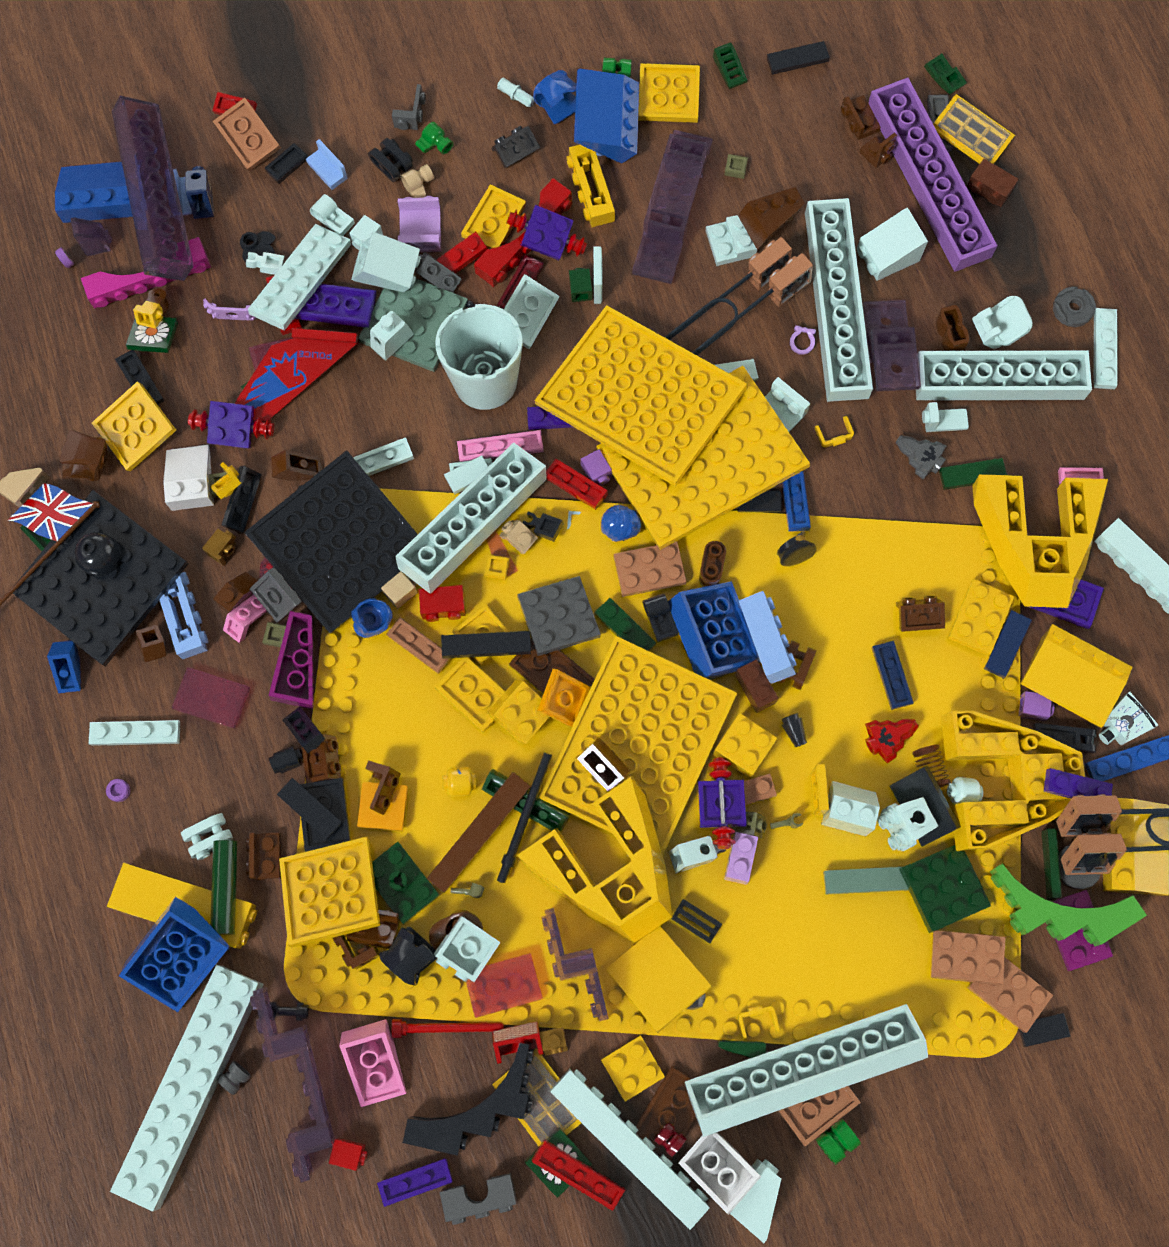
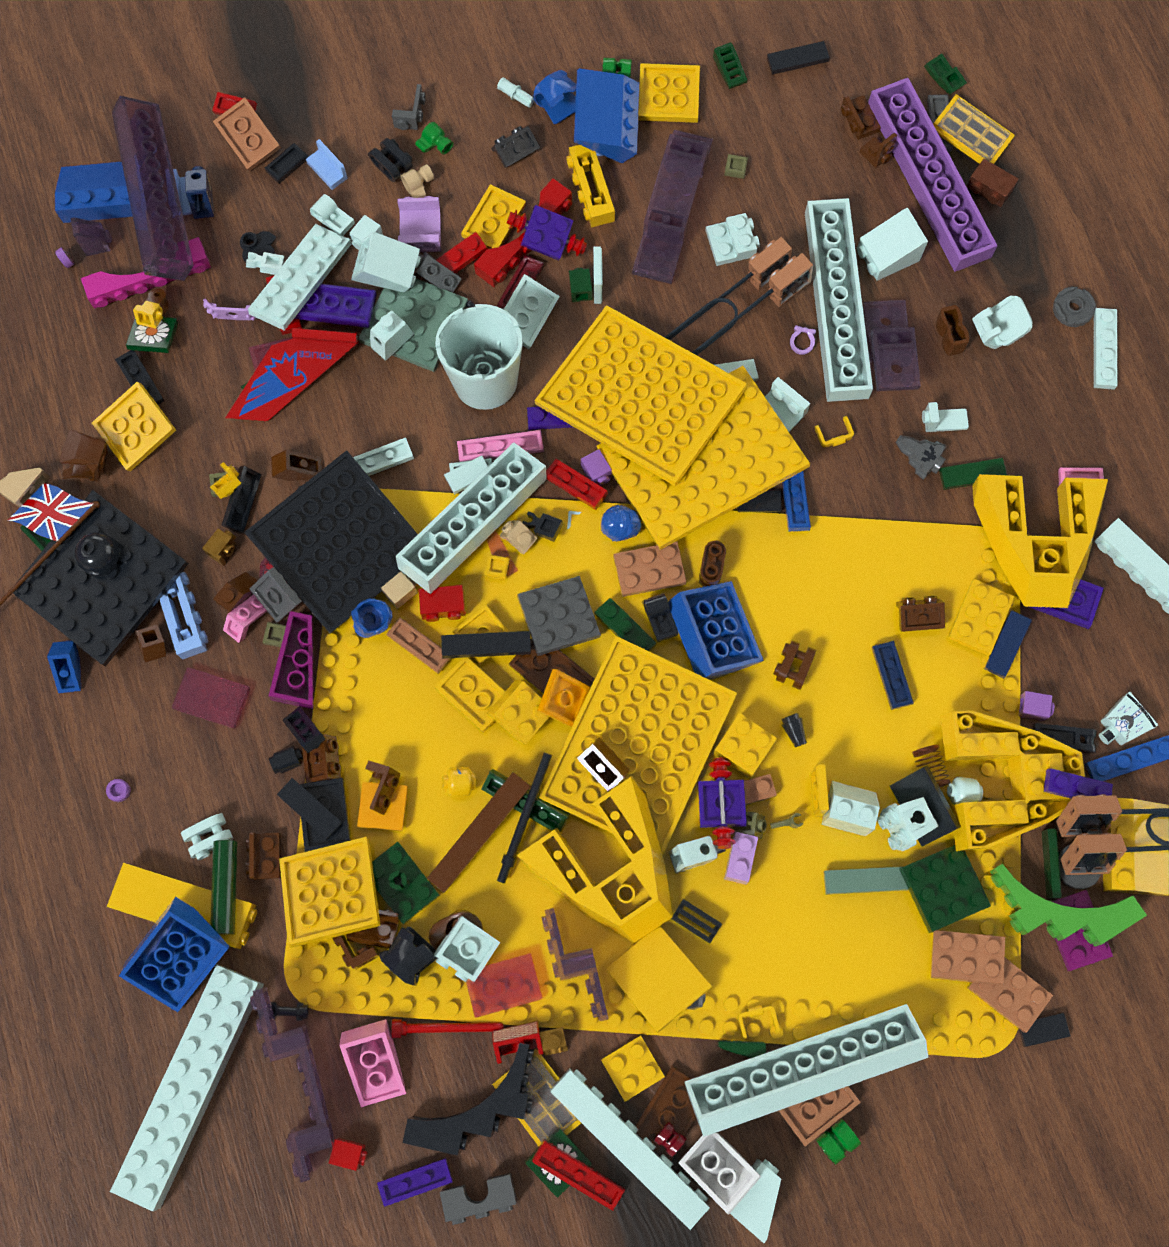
light aqua plate [89,720,180,746] -> none
white slope [164,445,214,511] -> none
dark purple plate [188,401,274,448] -> none
dark grey wheel [217,1061,251,1095] -> none
olive hand [451,883,484,898] -> none
copper brick [735,659,778,713] -> none
reddish brown wedge [738,187,805,250] -> none
light blue brick [739,591,797,684] -> none
piece [777,531,817,567] -> none
red rock [865,719,919,764] -> none
light aqua brick [914,351,1092,400] -> none
yellow slope [1021,624,1132,728] -> none

